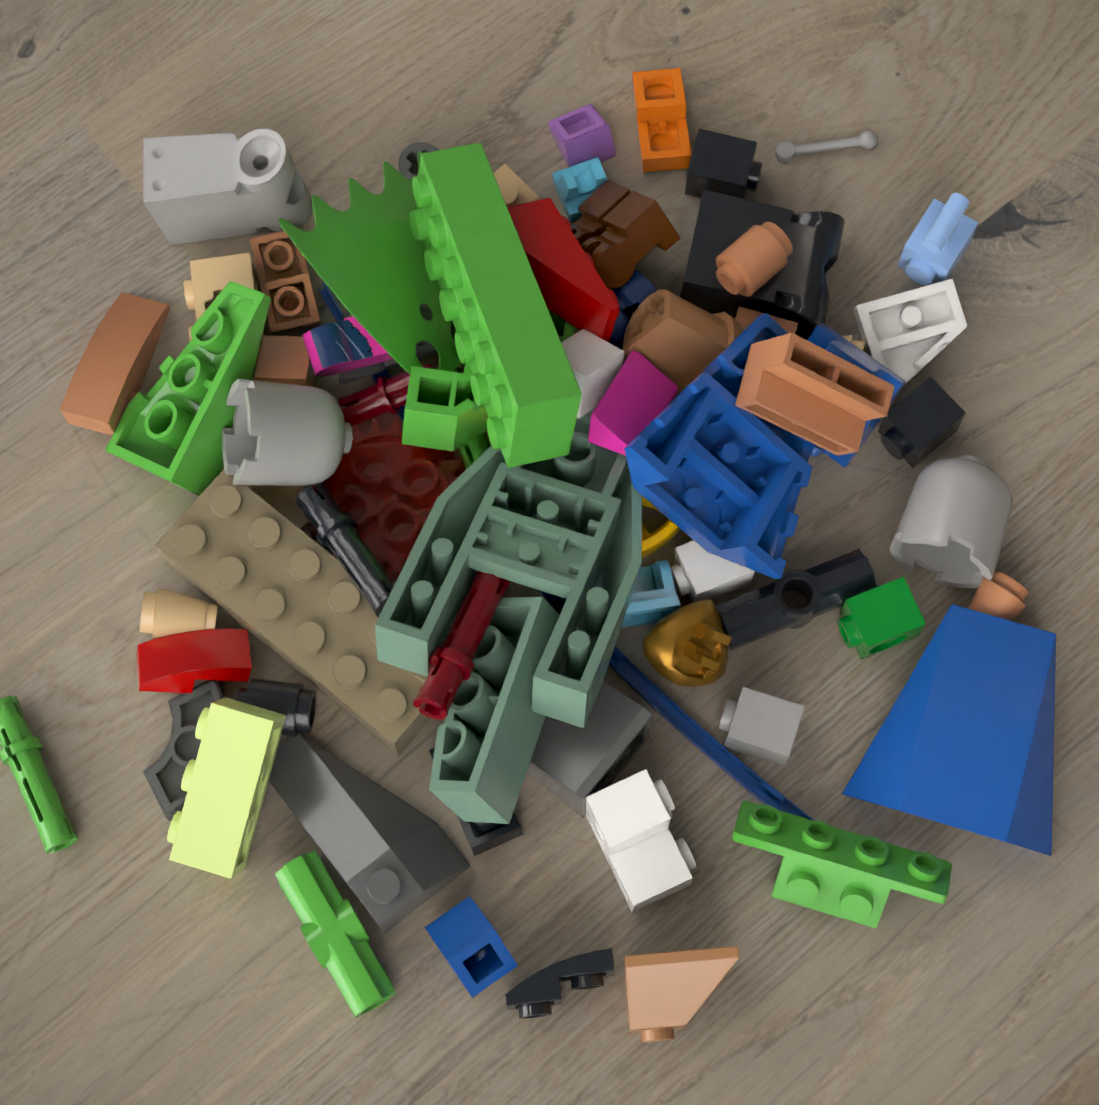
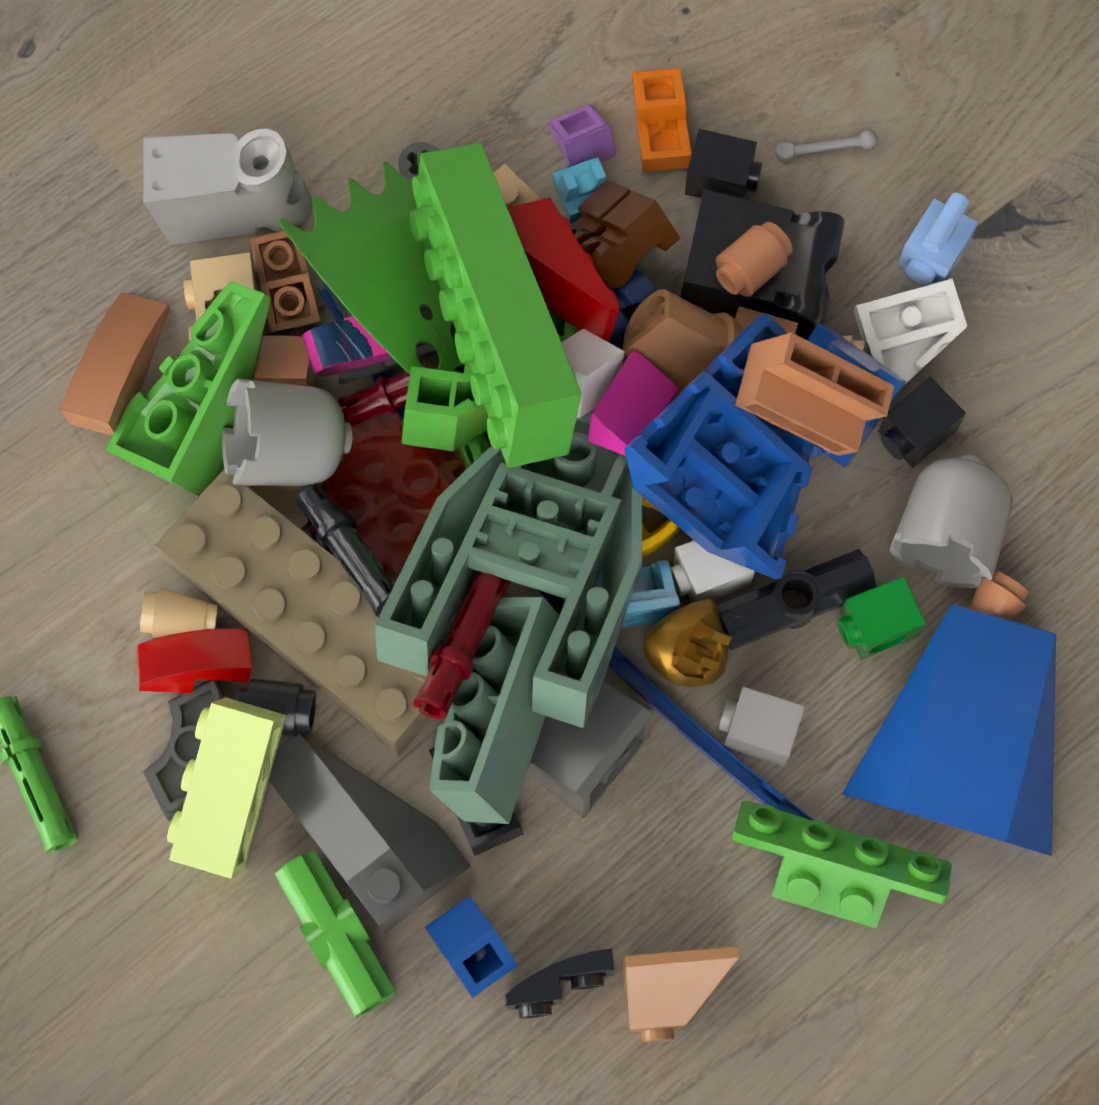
white brick [586,769,697,913] -> none

